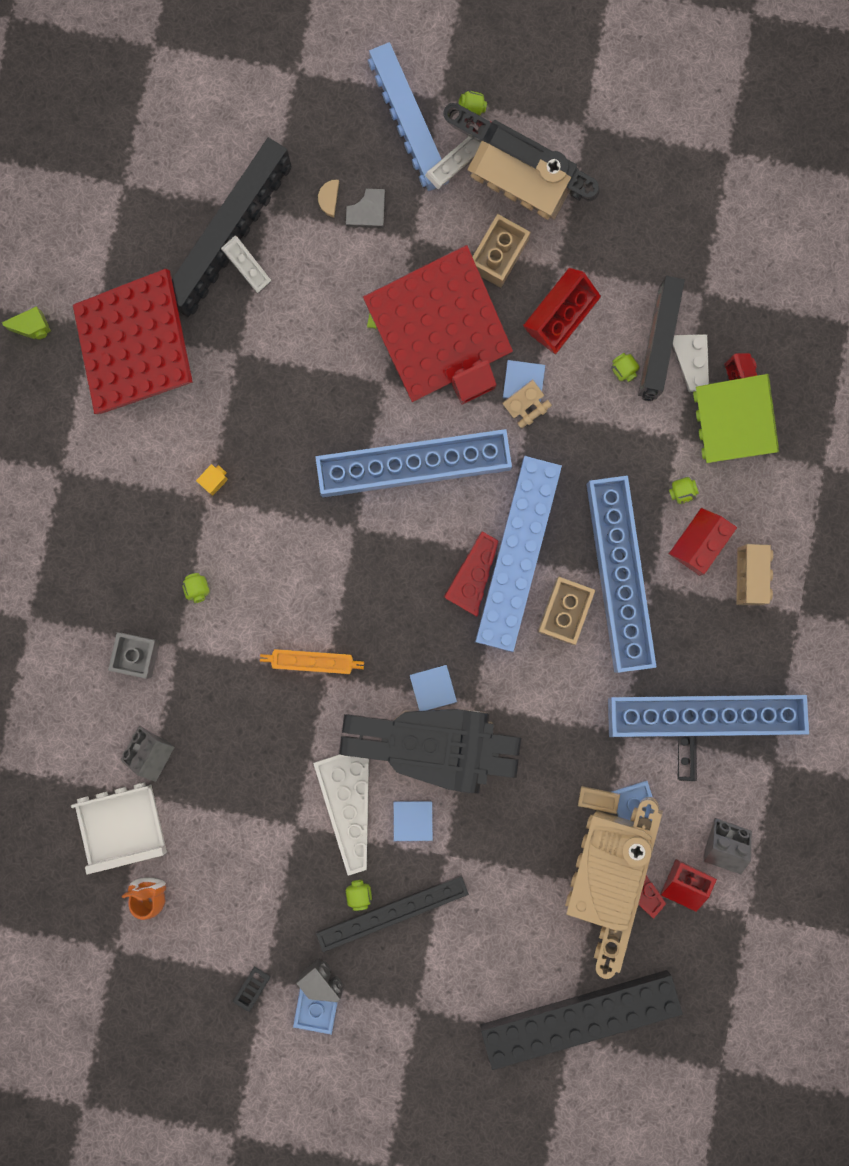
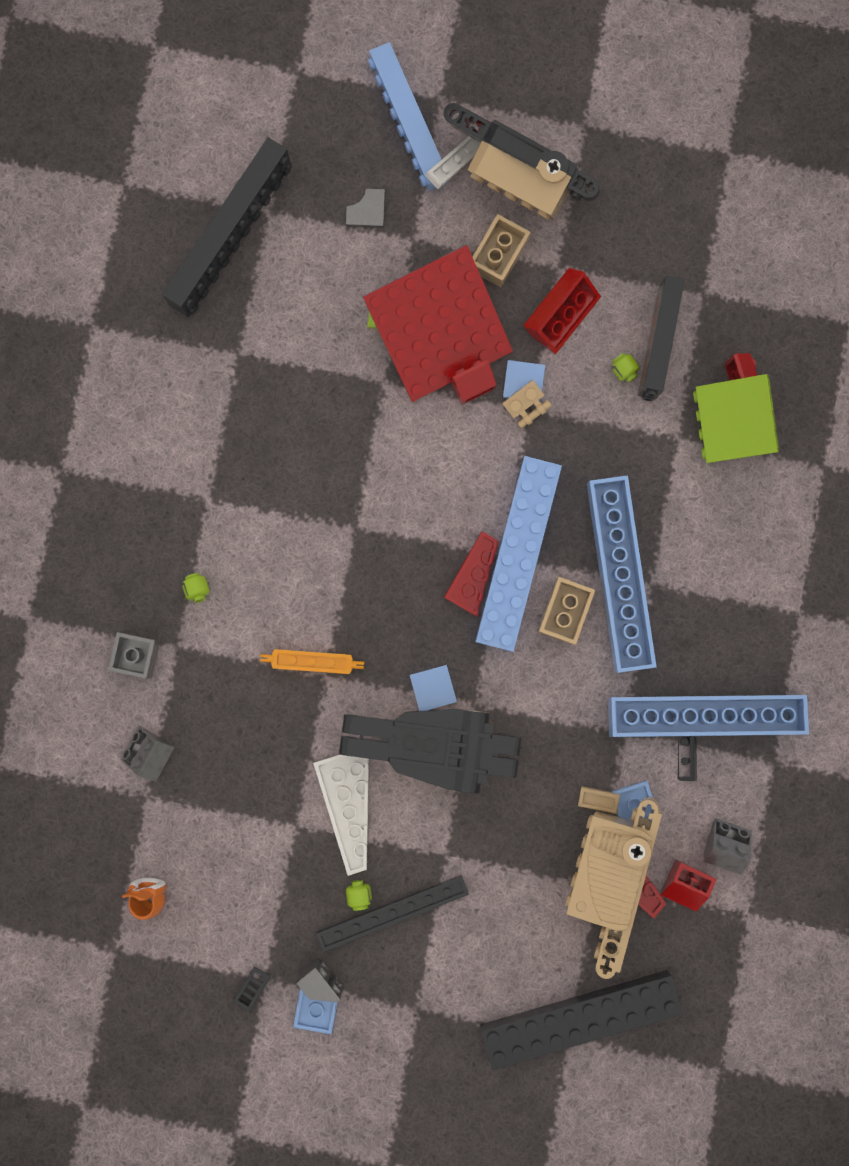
lime slope [2,306,51,339] -> none
white panel [71,782,167,874] -> none
red plate [73,269,193,414] -> none
yellow brick [196,464,228,496] -> none
white tile [221,236,271,293] -> none
light blue brick [315,429,512,497] -> none
tan tile [318,180,339,218] -> none
light blue tile [393,801,433,841] -> none
lime head [458,90,487,116] -> none
lime head [669,477,699,504] -> none
red slope [669,508,737,576] -> none
white wing [672,335,709,392] -> none
tan brick [736,544,773,605] -> none

